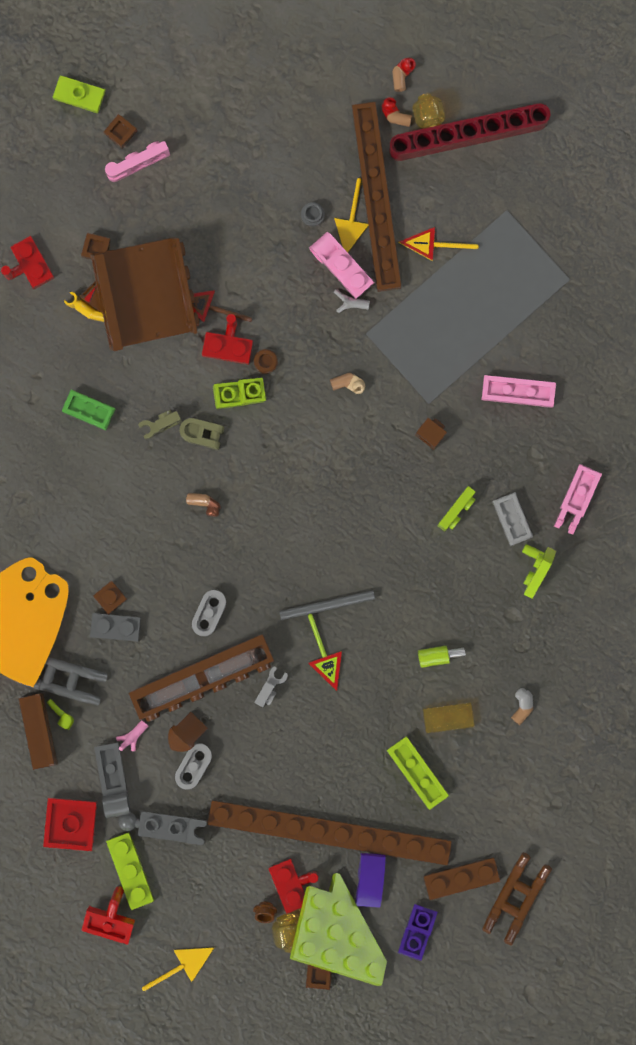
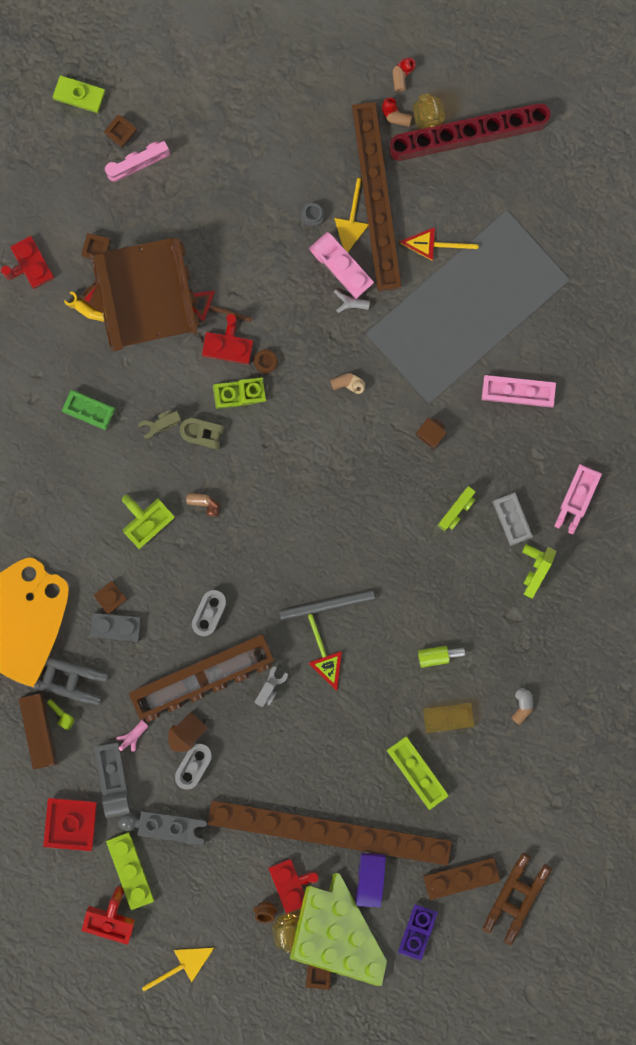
none -> lime plate [122,495,175,549]

